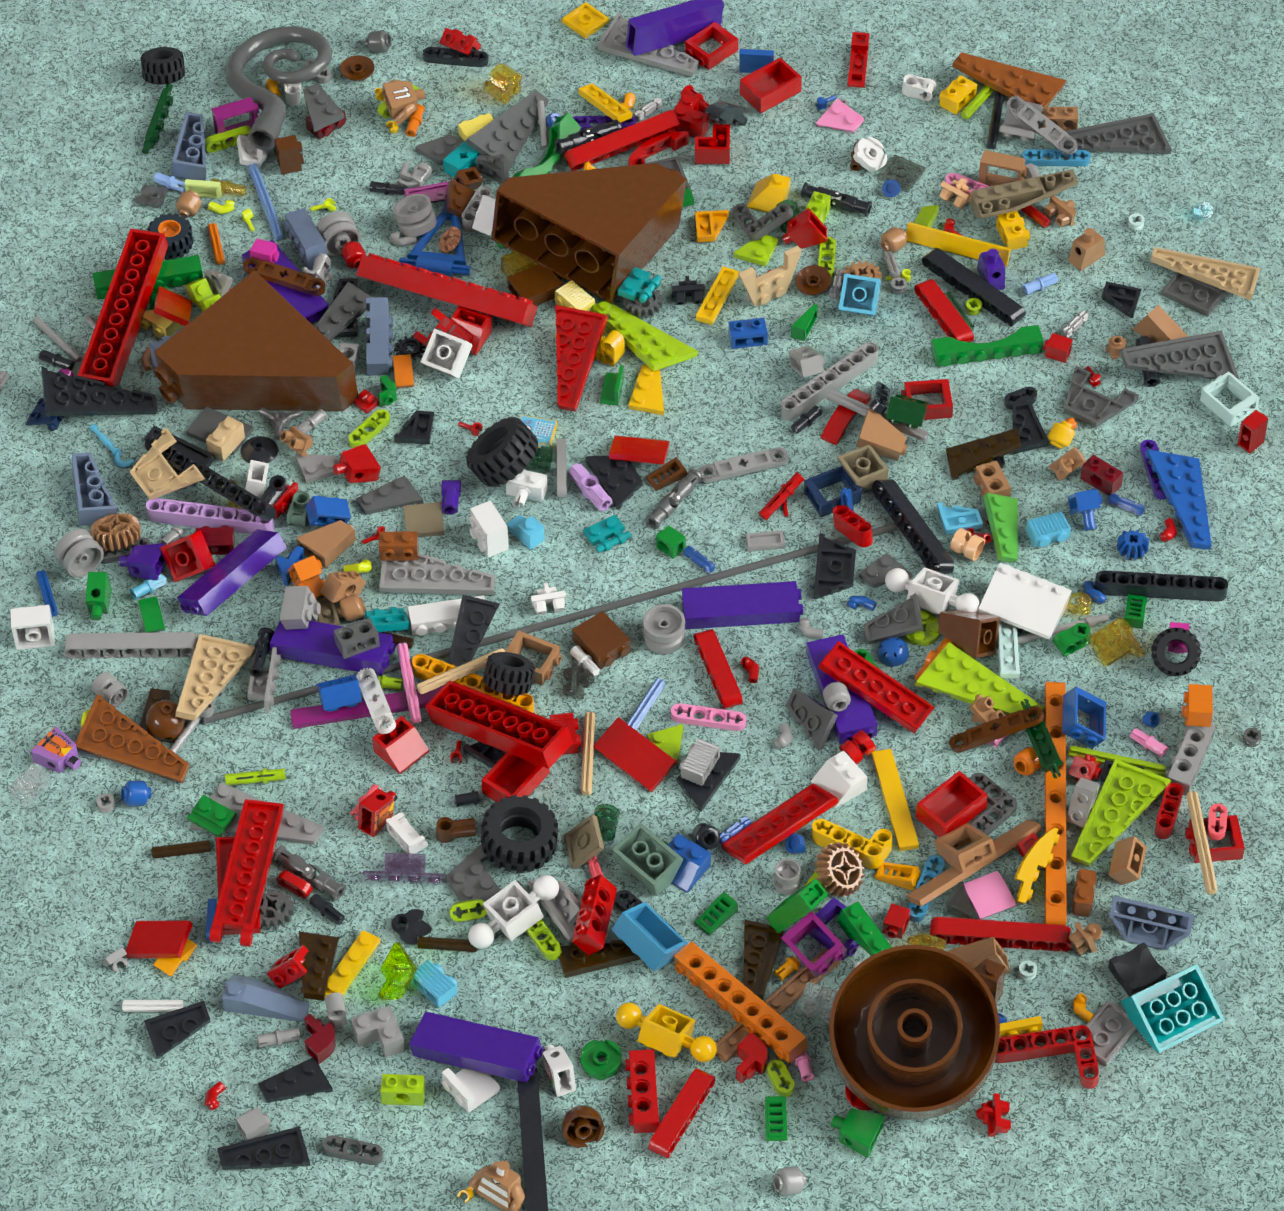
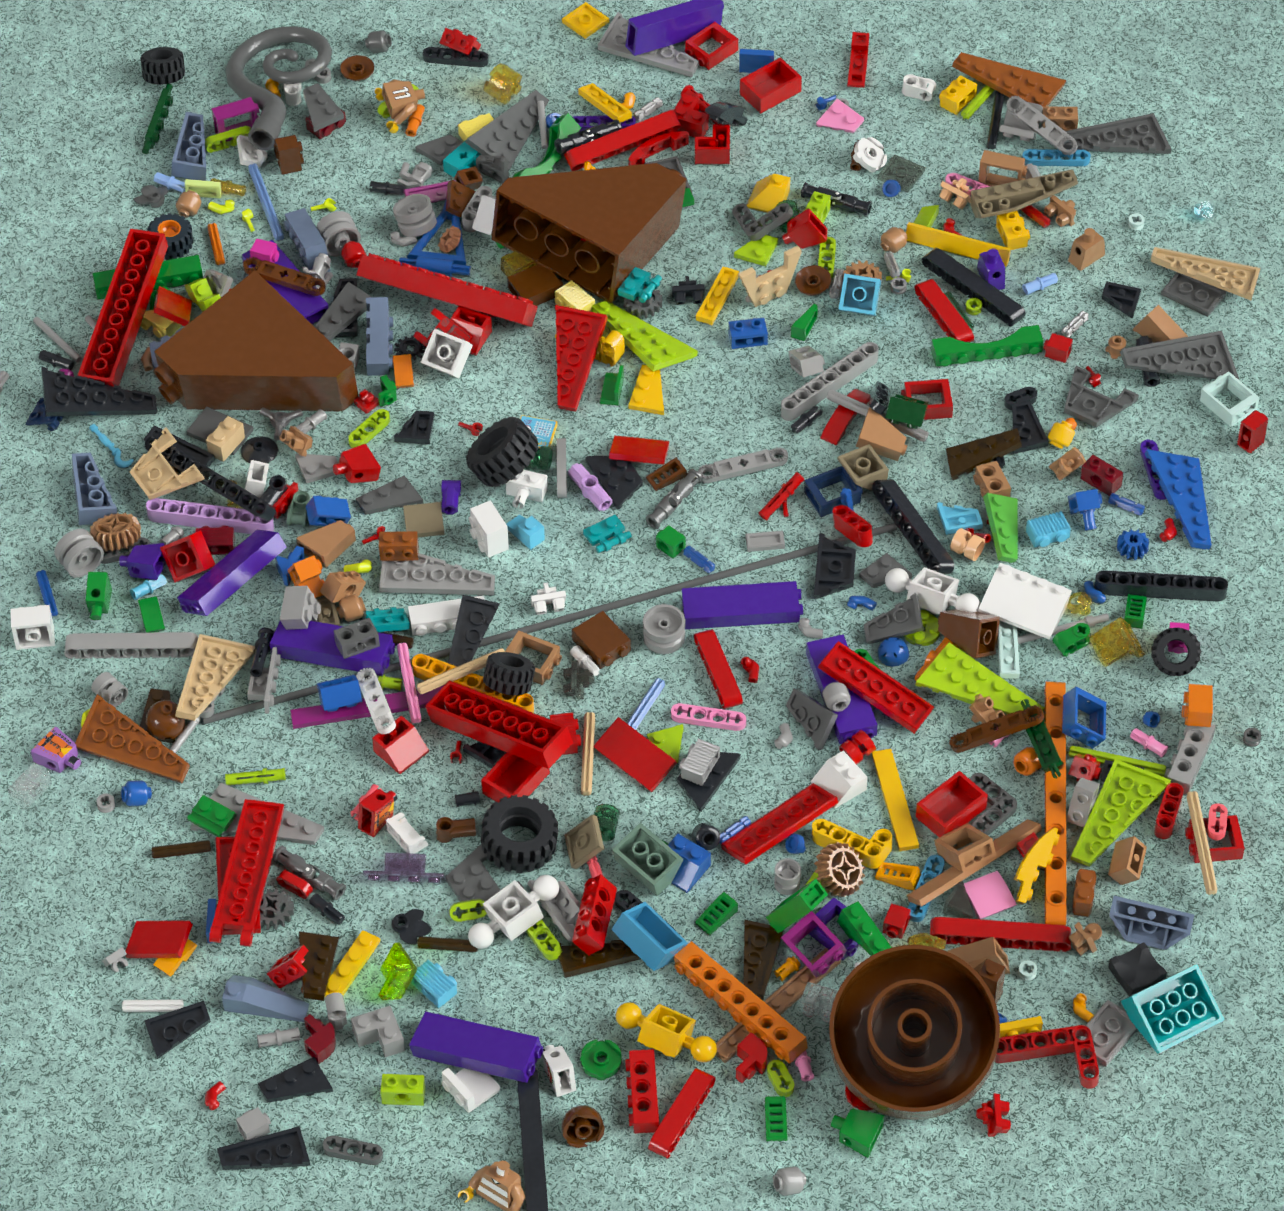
light orange wing [695,210,729,243] -> none

